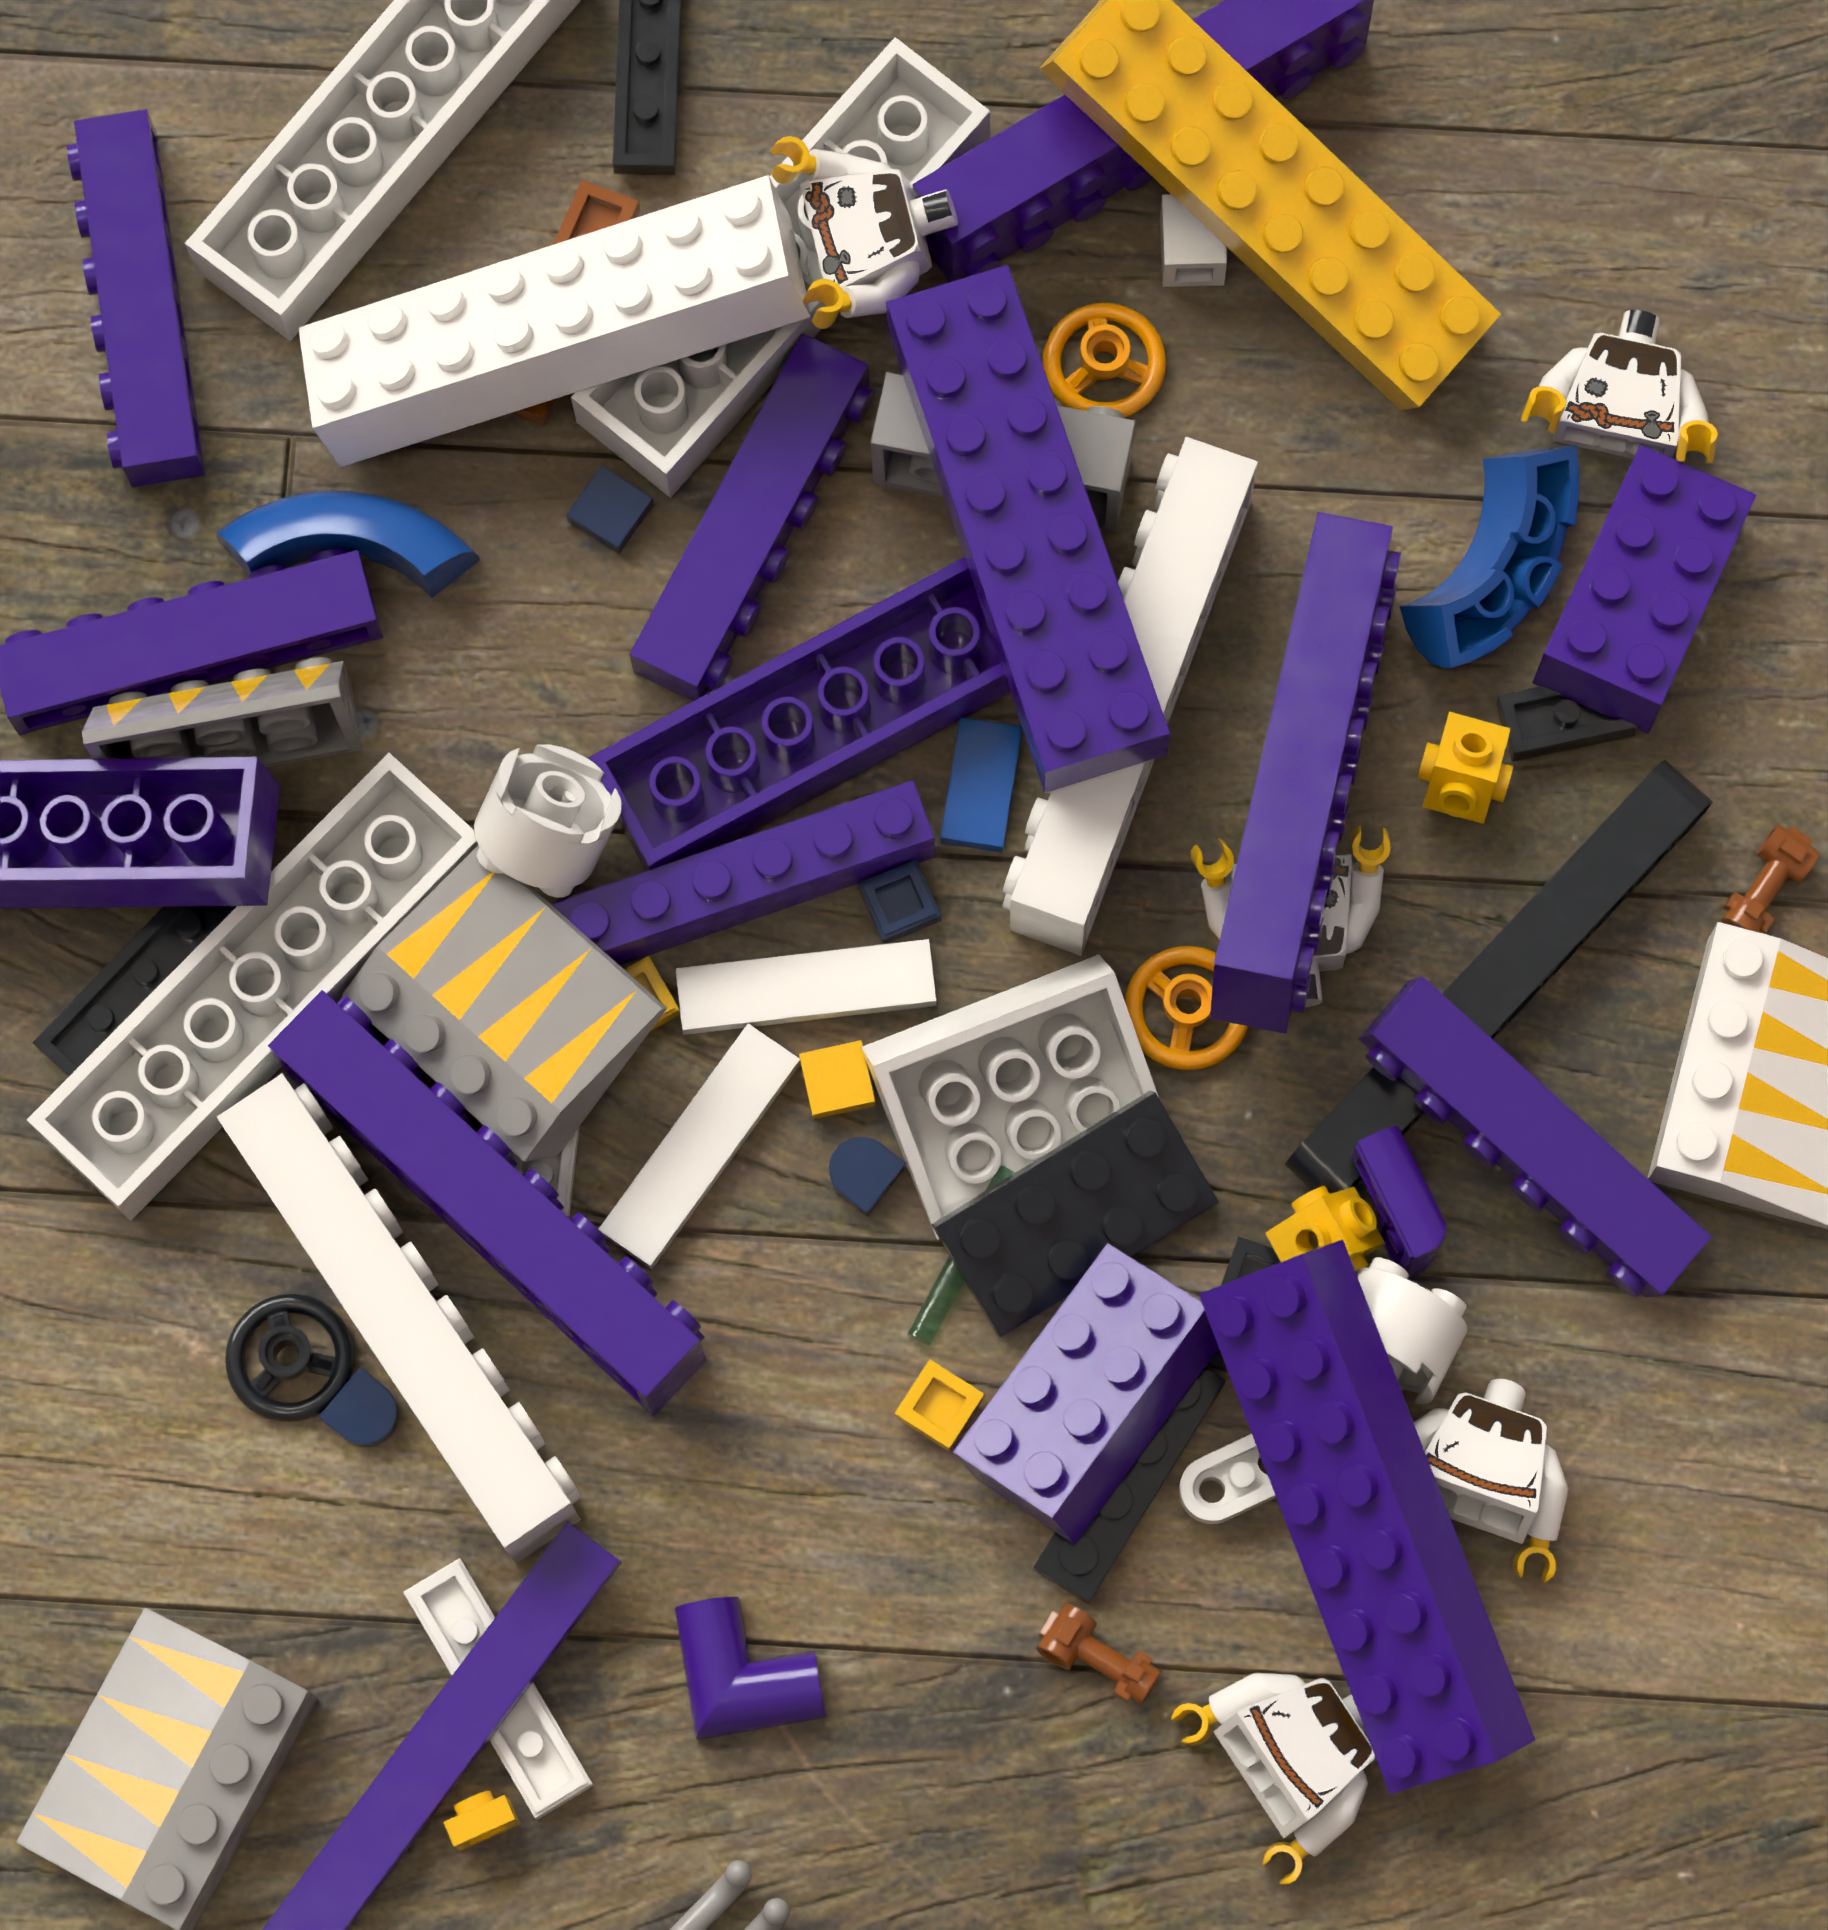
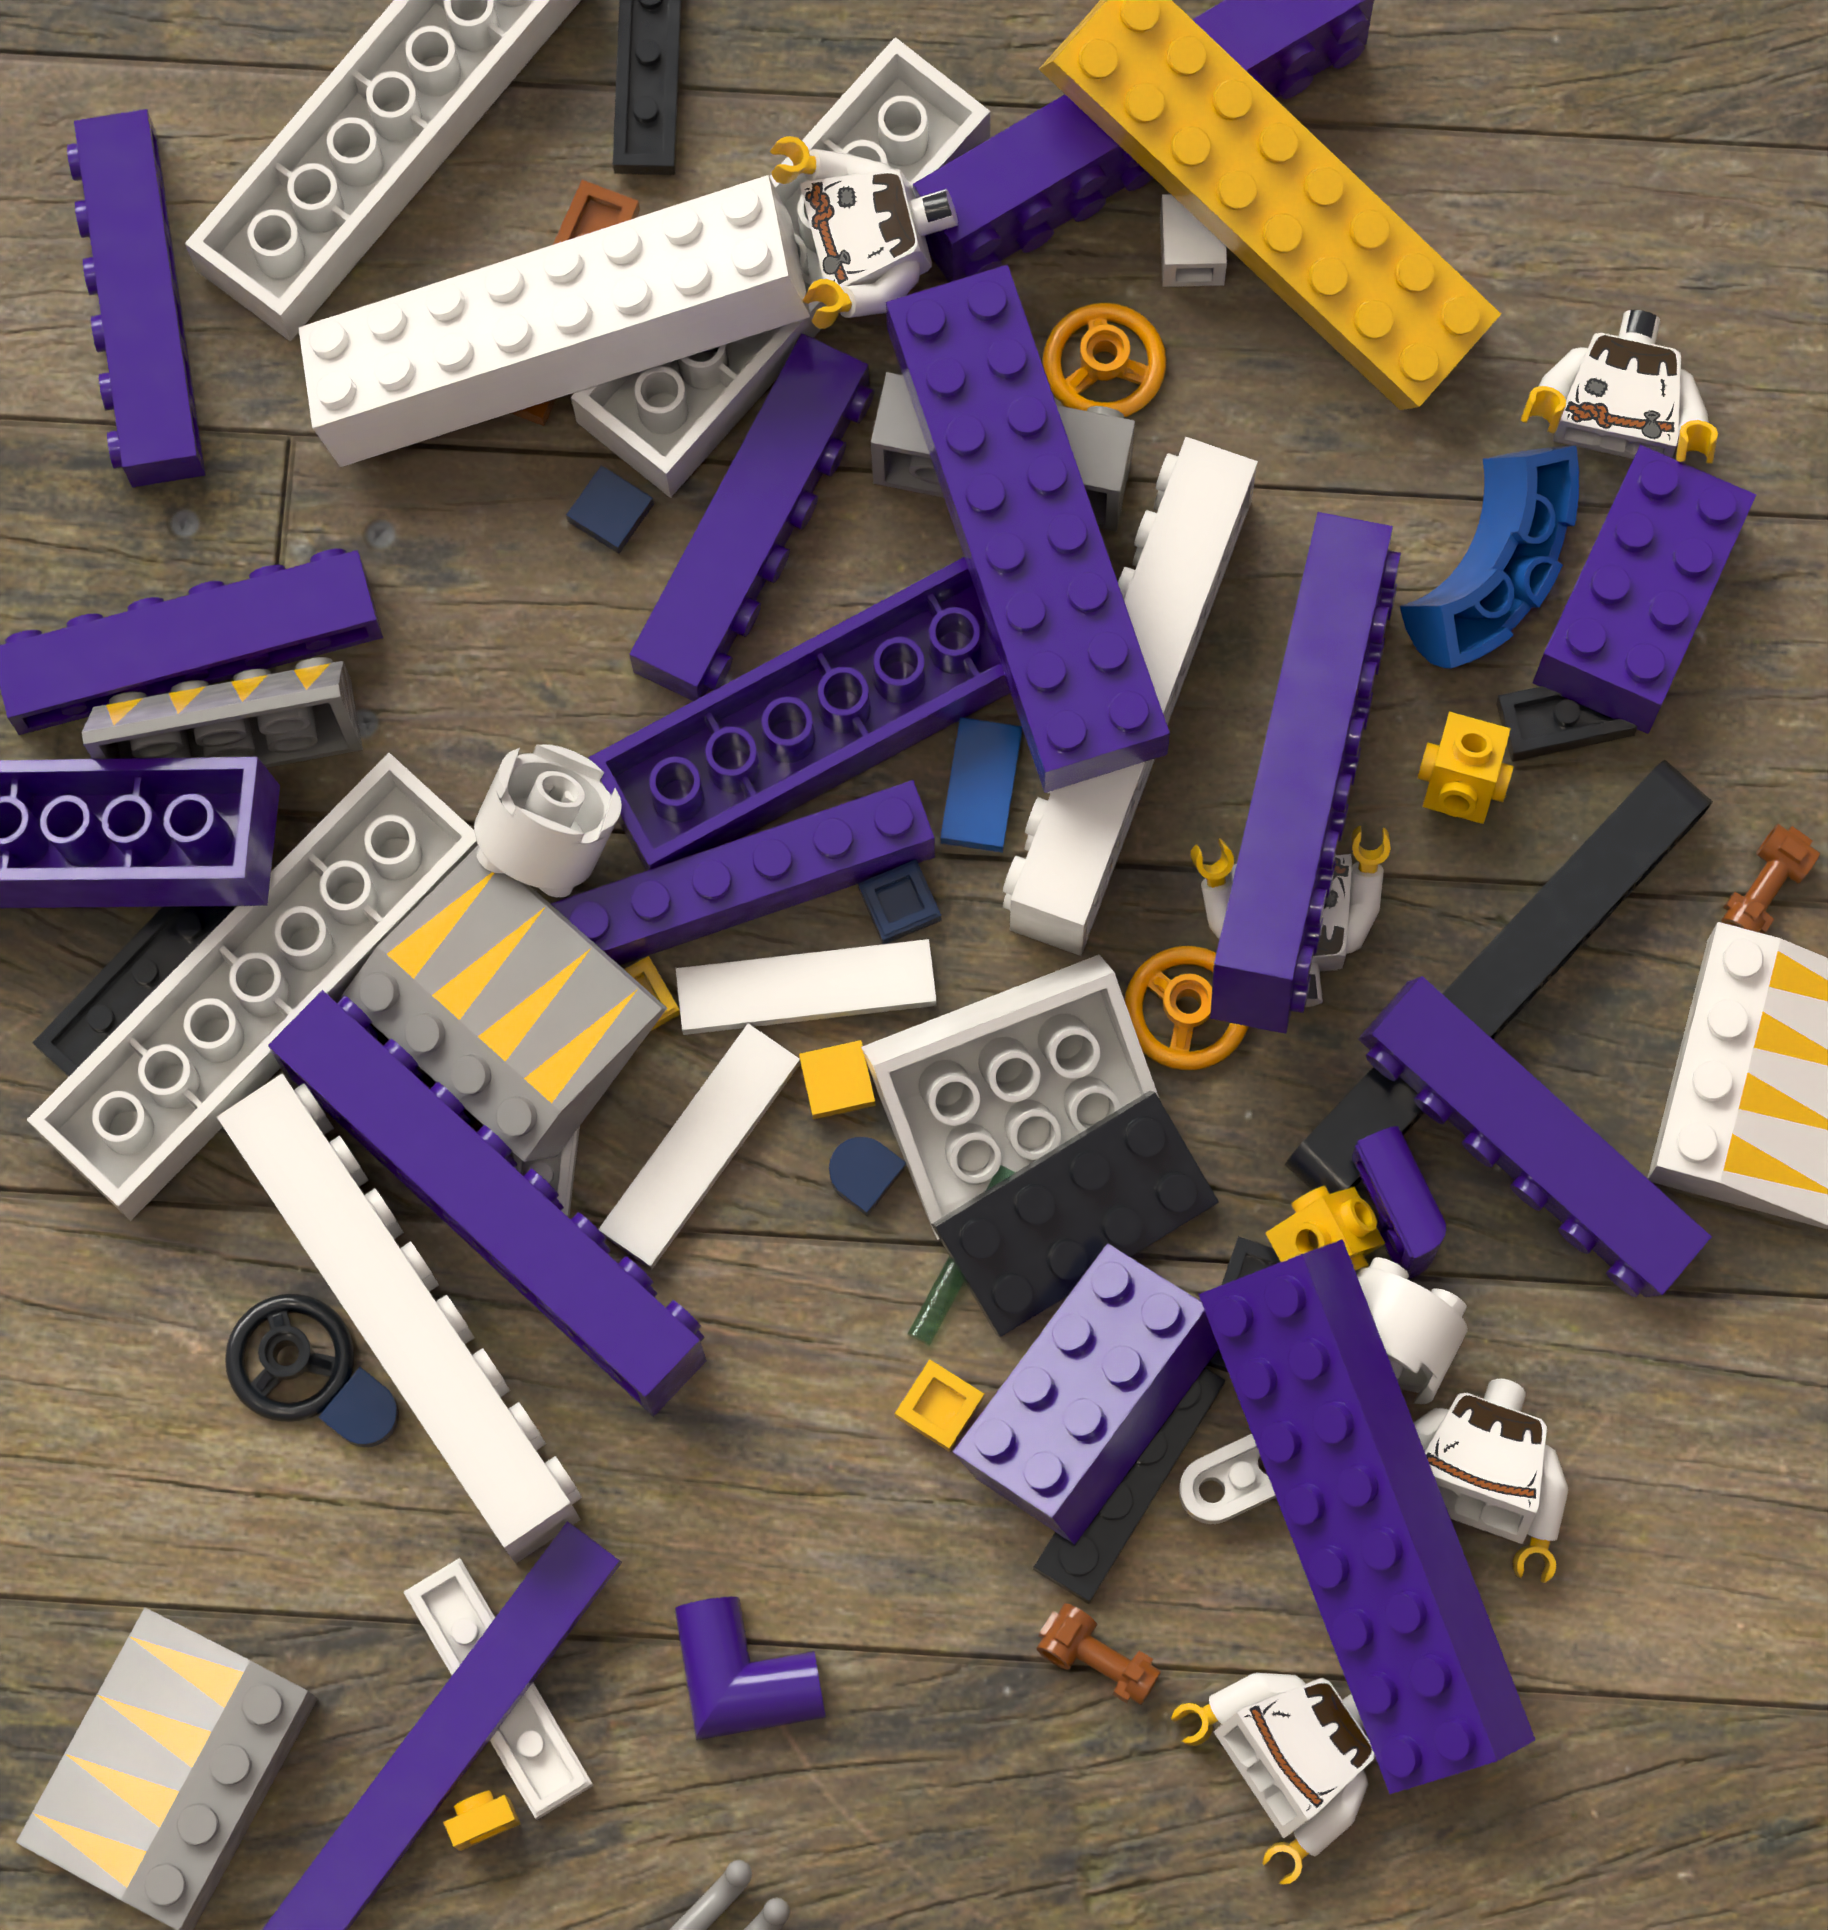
blue brick [216,491,480,598] -> none

